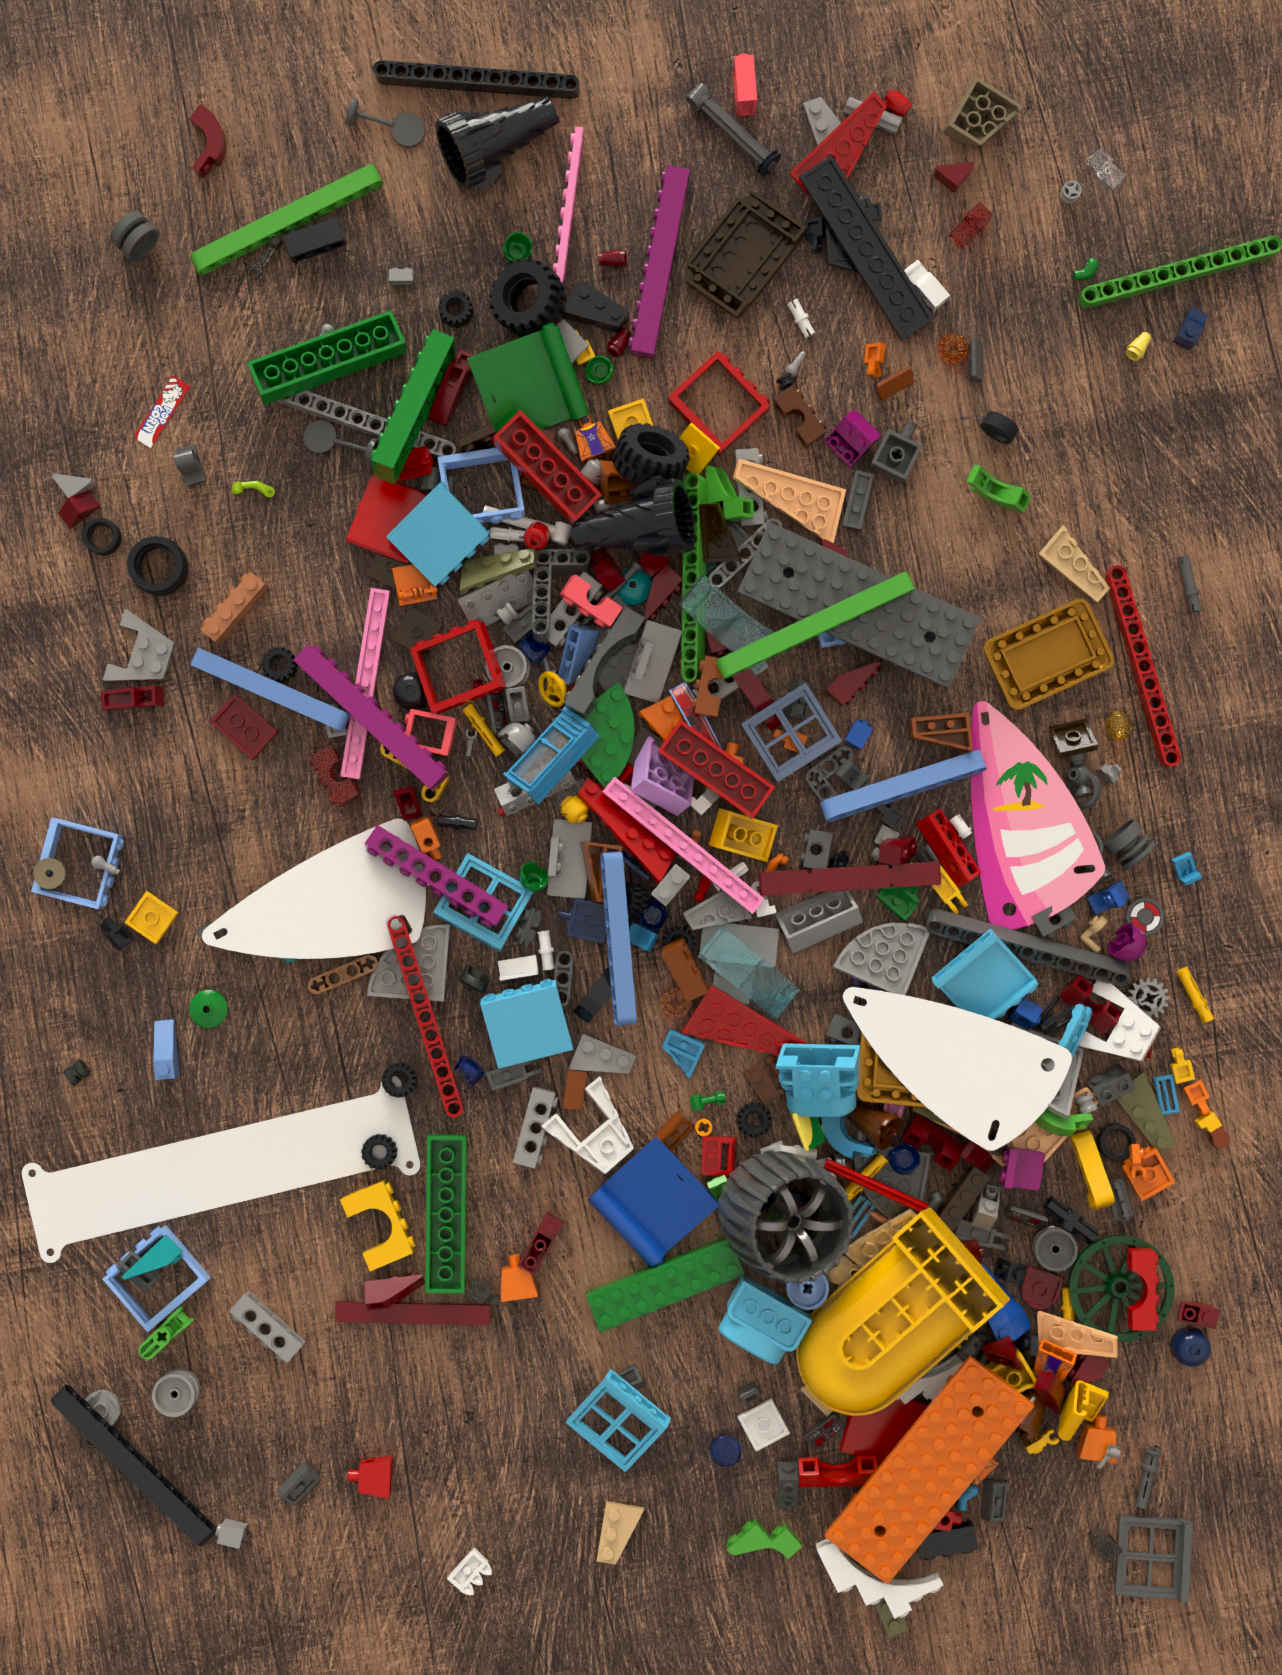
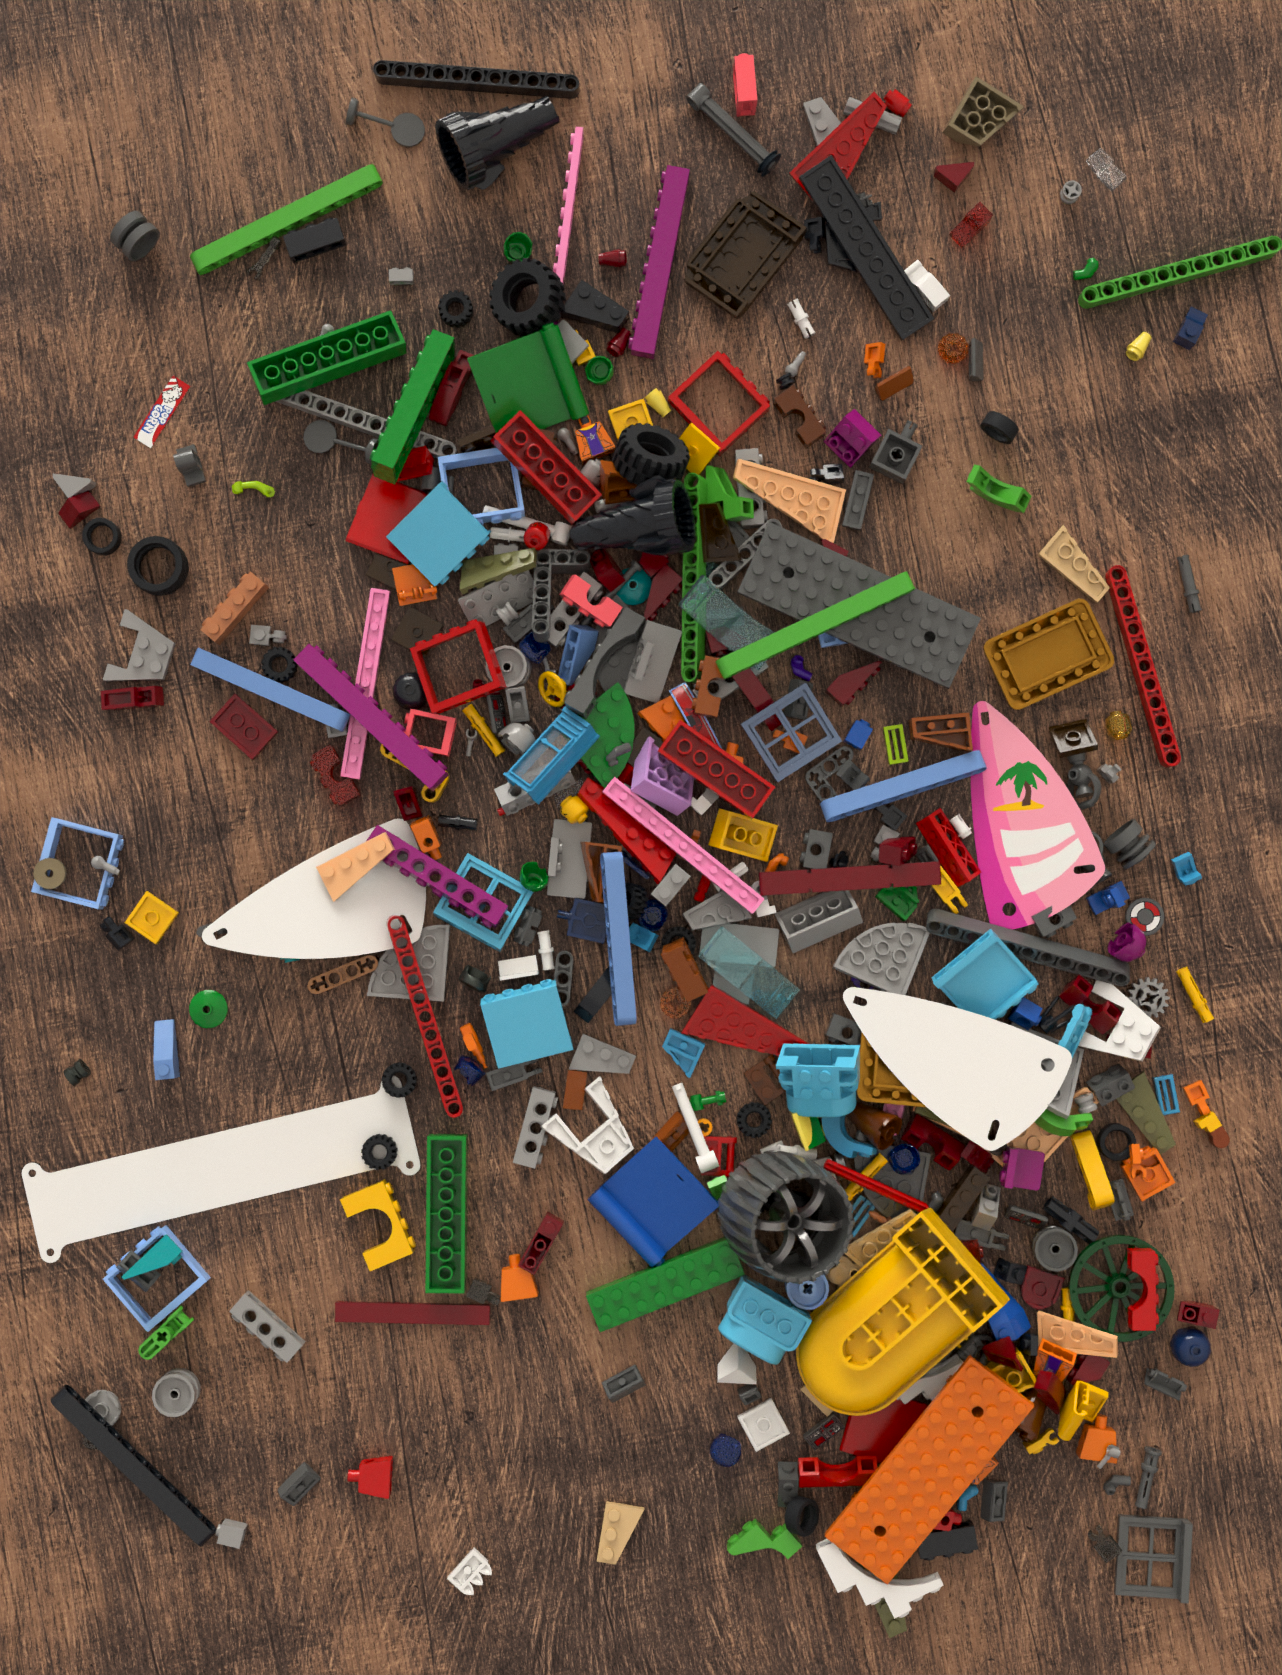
dark red arch [189,104,226,178] -> none
dark red slope [364,1273,425,1311] -> none
medium azure window [565,1369,671,1472] -> none
tan plate [1080,915,1108,953] -> none
yellow plate [1170,1047,1195,1084] -> none
none -> light grey plate [249,625,287,646]
none -> light nougat wing [316,832,395,902]
none -> orange piece [460,1023,487,1069]
none -> dark grey arm [606,742,631,767]
none -> light yellow cone [645,388,671,417]
none -> white piece [672,1083,719,1173]
none -> white slope [717,1343,757,1384]
none -> black tyre [785,1496,819,1537]
none -> dark purple arm [791,655,813,682]
none -> black plate [810,464,844,484]
none -> lime tile [883,724,909,765]
none -> dark grey arm [1103,1475,1131,1495]
none -> dark grey hinge [1144,1368,1187,1401]

